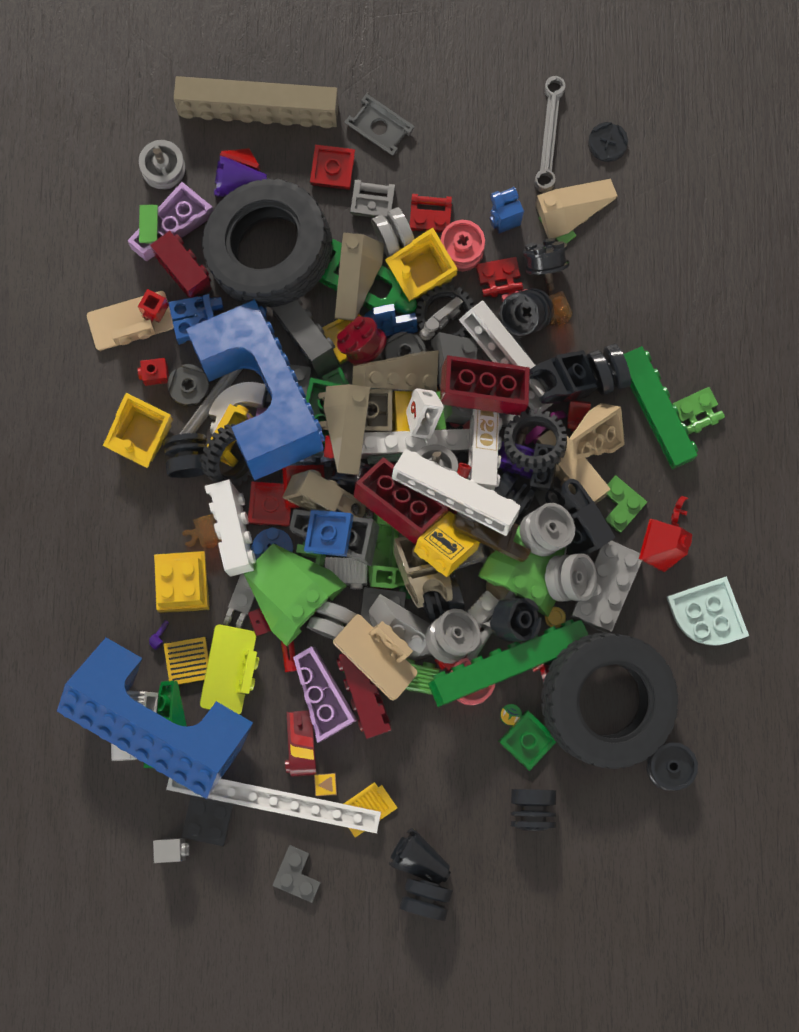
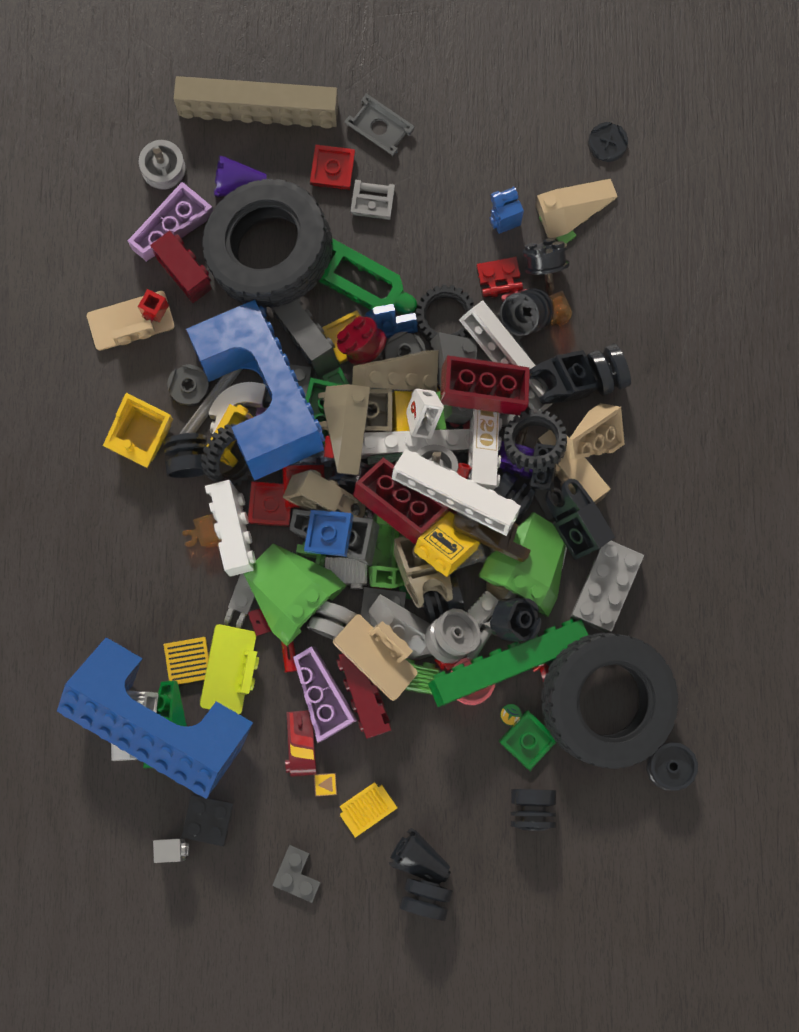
red brick [138,358,169,386] -> none
bright green piece [139,205,158,243] -> none
dark purple hand [149,620,169,650] -> none
yellow piece [154,551,210,613] -> none
white plate [166,777,381,833] -> none
blue hips [168,294,224,345] -> none
red slope [220,148,260,171] -> none
blue plate [251,527,294,560] -> none
dark tan wedge [335,233,384,321] -> none
light grey wheel [371,207,414,258] -> none
yellow piece [385,228,457,302] -> none
red plate [409,194,452,233] -> none
light grey hinge [419,297,463,340] -> none
coral wheel [441,220,485,272] -> none
light grey wheel [520,503,575,557] -> none
magenta wing [525,410,567,445] -> none
light grey piece [534,76,565,193] -> none
light grey wheel [545,554,597,602] -> none
yellow plate [545,607,566,628] -> none
red bracket [566,400,591,432] -> none
bright green plate [605,475,647,534] -> none
green brick [623,346,698,470] -> none
red slope [639,519,693,572] -> none
light aqua plate [666,576,749,646] -> none
red piece [671,496,688,527] -> none
bright green plate [672,387,725,435] -> none

